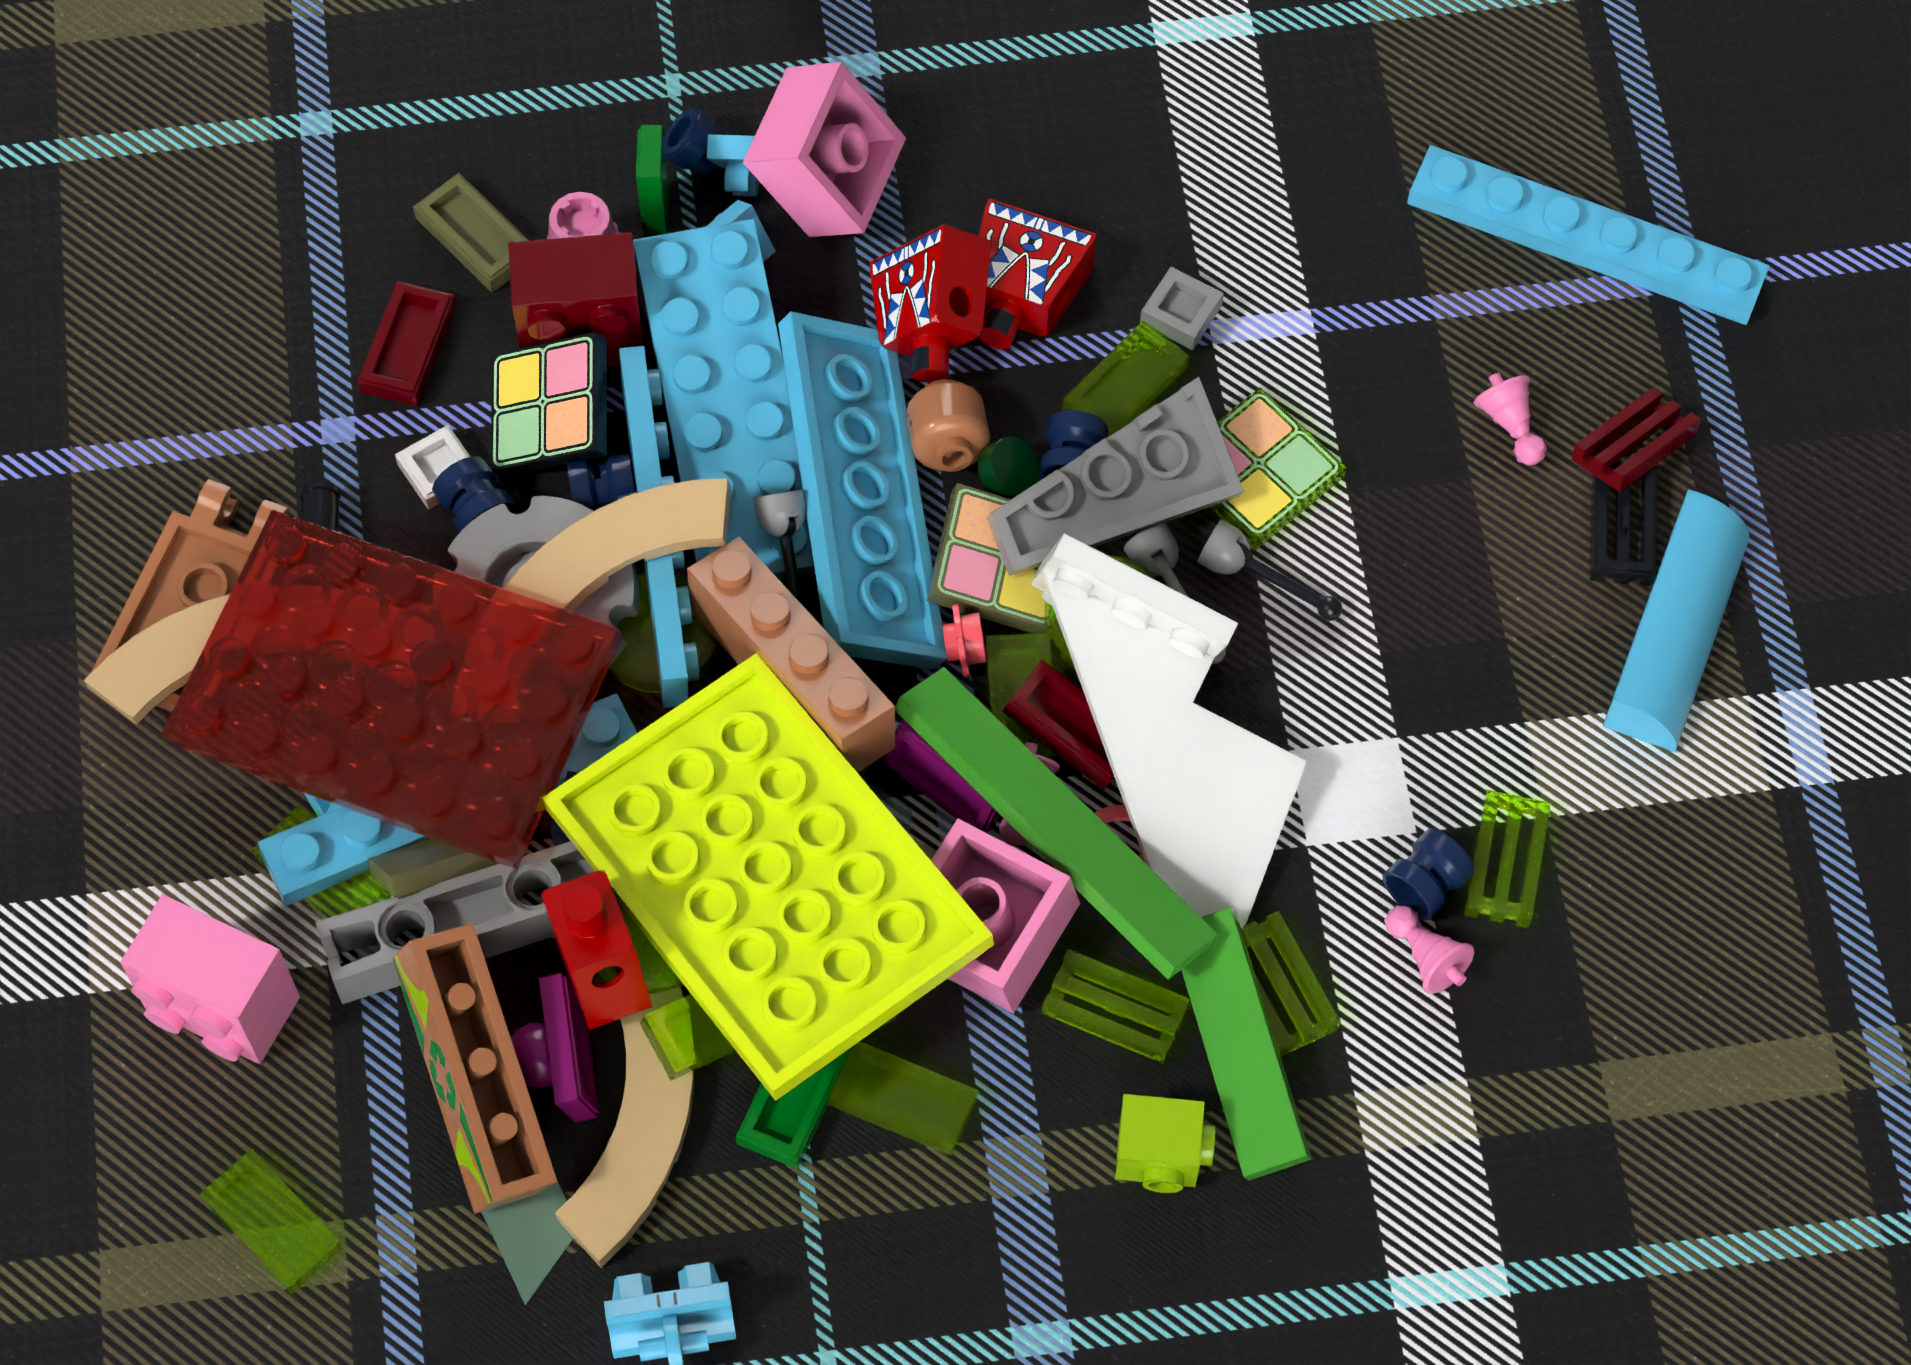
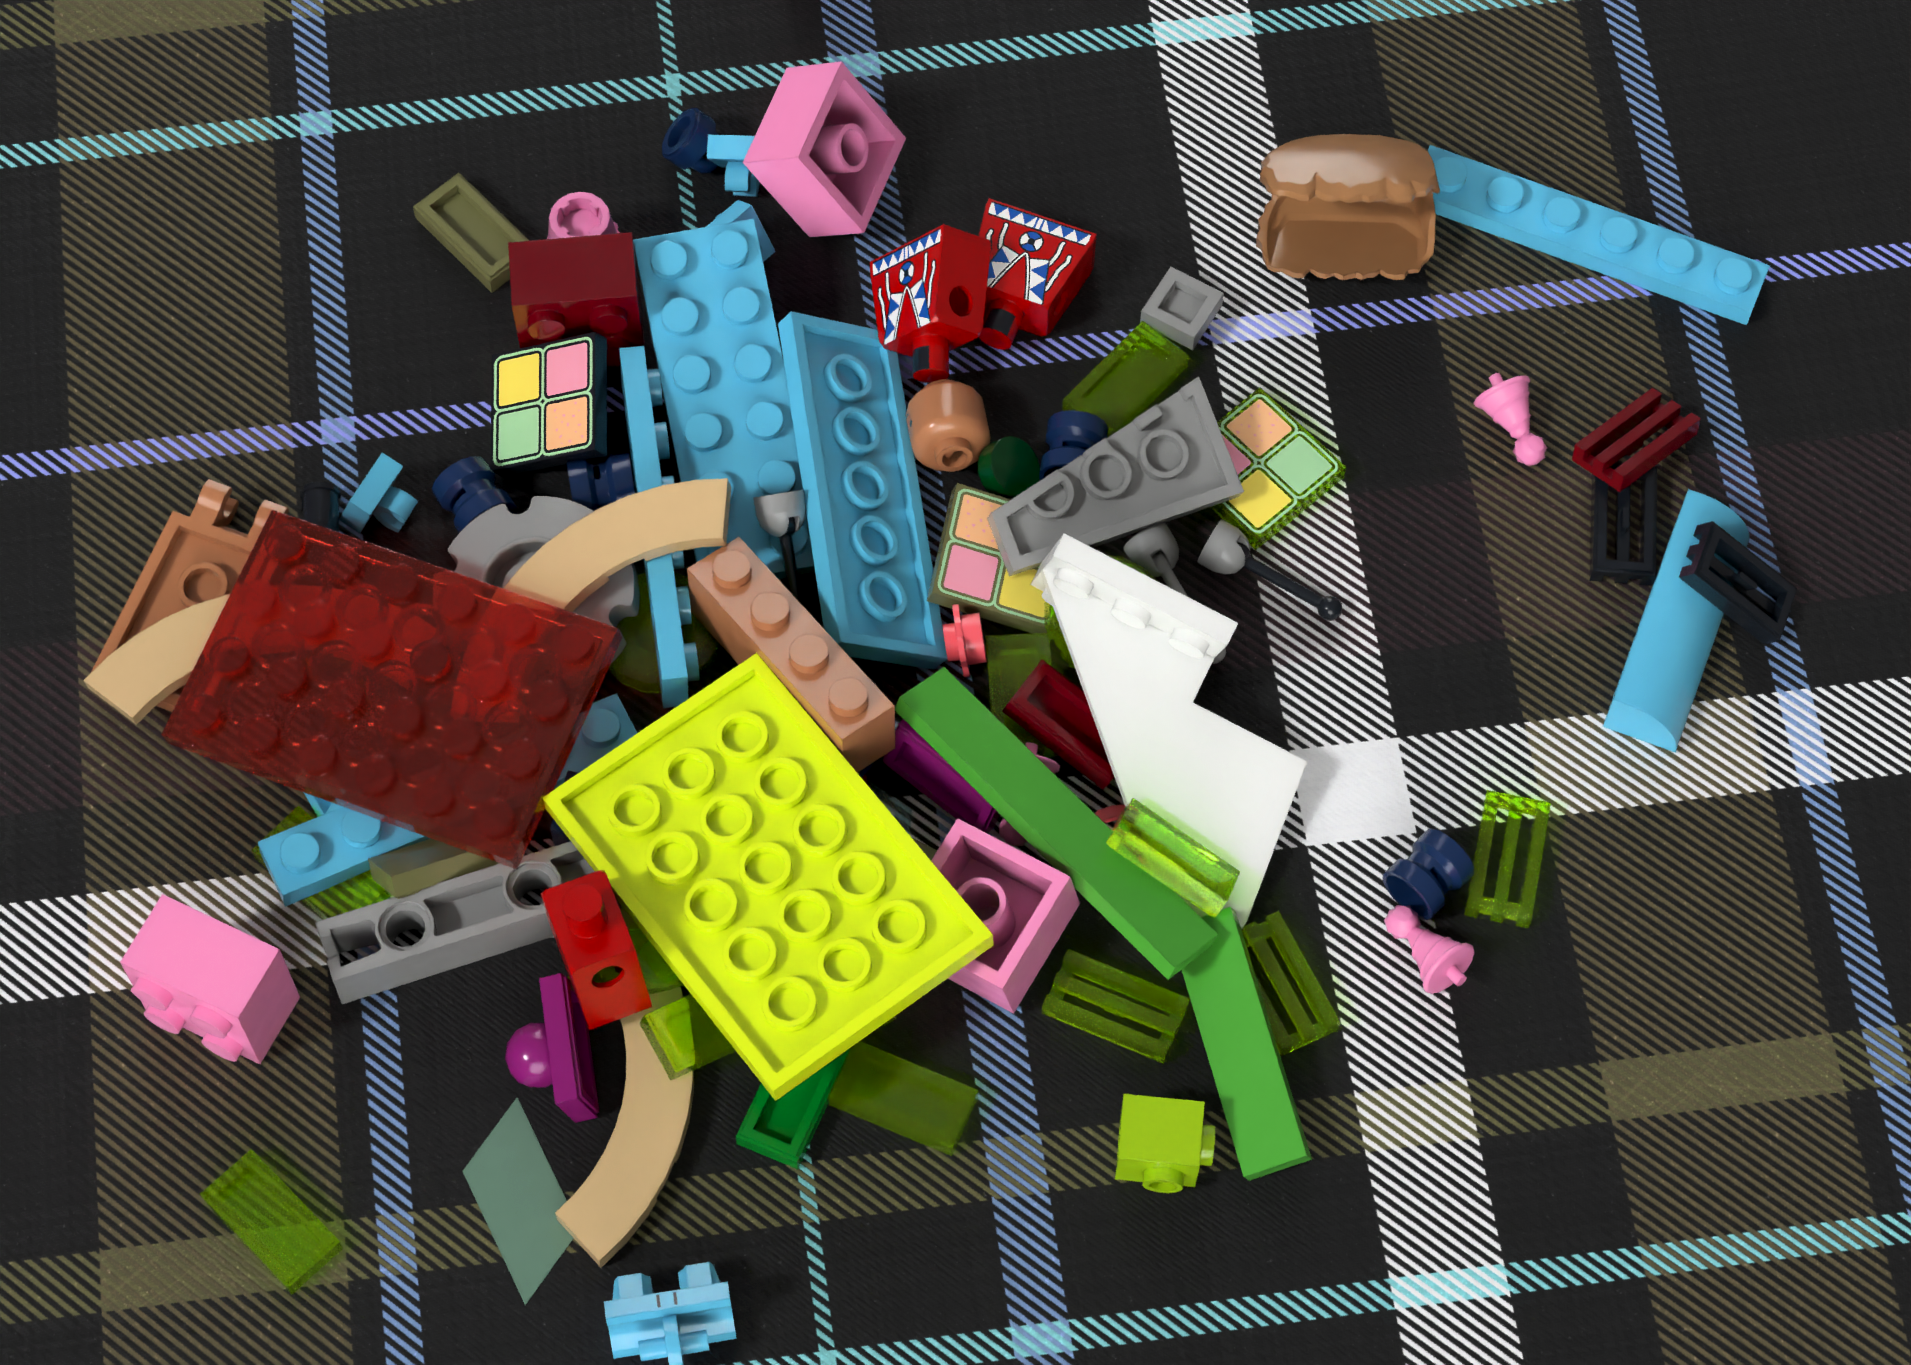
dark red tile [357,281,457,407] -> none
nougat brick [392,923,558,1214] -> none
white tile [395,425,470,510] -> none
green tile [636,125,670,238] -> none
none -> medium azure tile [339,453,418,533]
none -> clear neon green tile [1106,798,1240,917]
none -> medium nougat animal [1256,134,1440,280]
none -> black tile [1679,521,1797,644]

